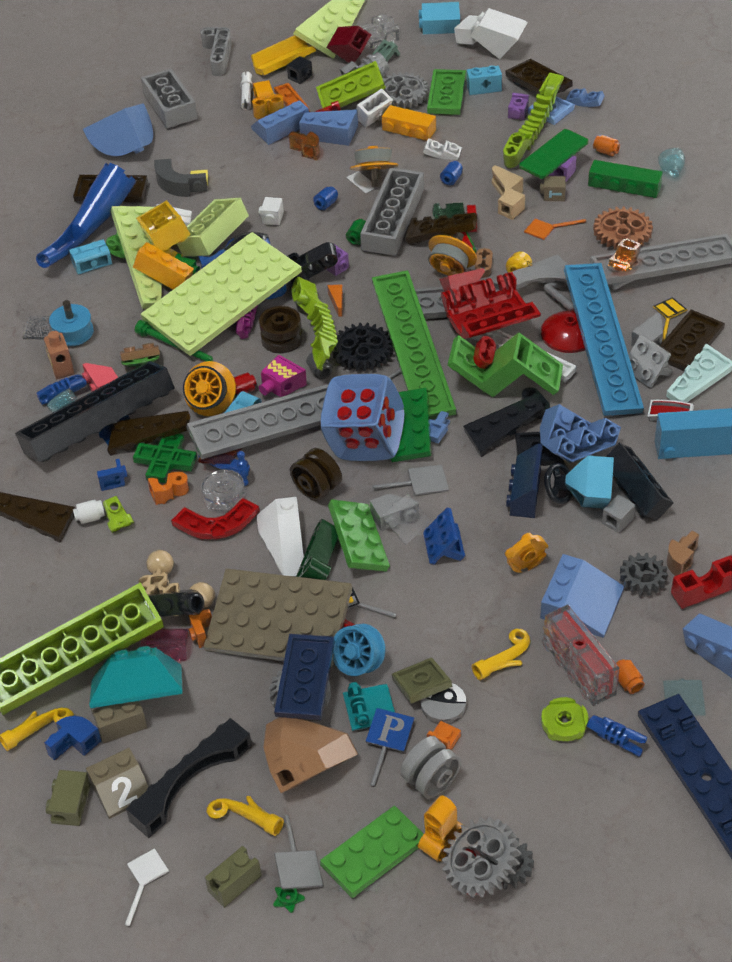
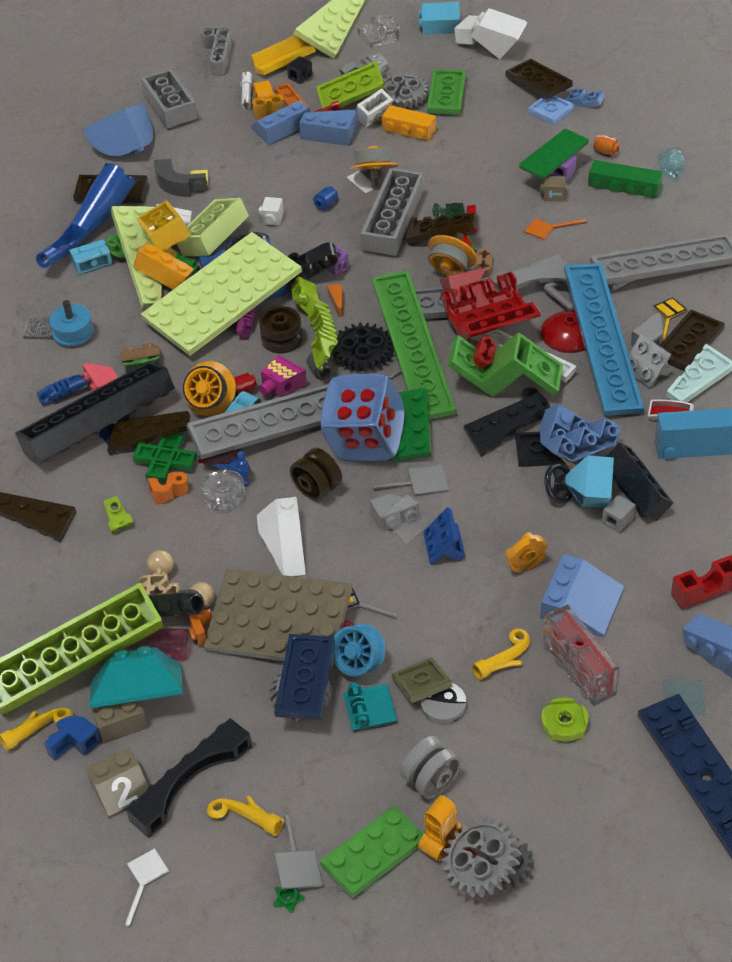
nougat torso [44,331,75,380] -> none
olive brick [46,770,91,826] -> none
clear light blue helmet [47,388,77,413] -> none
white brick [73,499,105,524] -> none
blue bracket [97,459,128,491] -> none
green piece [134,320,213,362] -> none
red plate [171,498,260,539] -> none
olive brick [205,846,262,908] -> none
medium nougat brick [263,717,358,793] -> none
clear orange brick [289,131,320,161] -> none
dark green beam [296,519,338,580] -> none
dark red slope [326,26,372,63] -> none
bright green plate [328,499,390,572] -> none
green brick [346,219,366,245] -> none
blue piece [366,708,414,786] -> none
sand green bracket [372,39,400,62] -> none
white slope [423,138,462,160] -> none
orange bracket [427,721,461,750] -> none
medium blue plate [430,411,450,444] -> none
blue brick [440,161,463,186] -> none
medium azure brick [467,65,502,95] -> none
tan arch [492,165,525,220] -> none
lime piece [503,73,564,168] -> none
yellow head [506,251,533,272] -> none
dark blue slope [506,444,542,518] -> none
medium lavender brick [508,93,529,120] -> none
blue hinge [587,715,648,756] -> none
nougat gear [593,206,653,251] -> none
clear orange brick [608,238,642,271] -> none
orange brick [612,659,645,694] -> none
dark grey gear [620,553,668,595] -> none
medium nougat brick [667,530,699,576] -> none

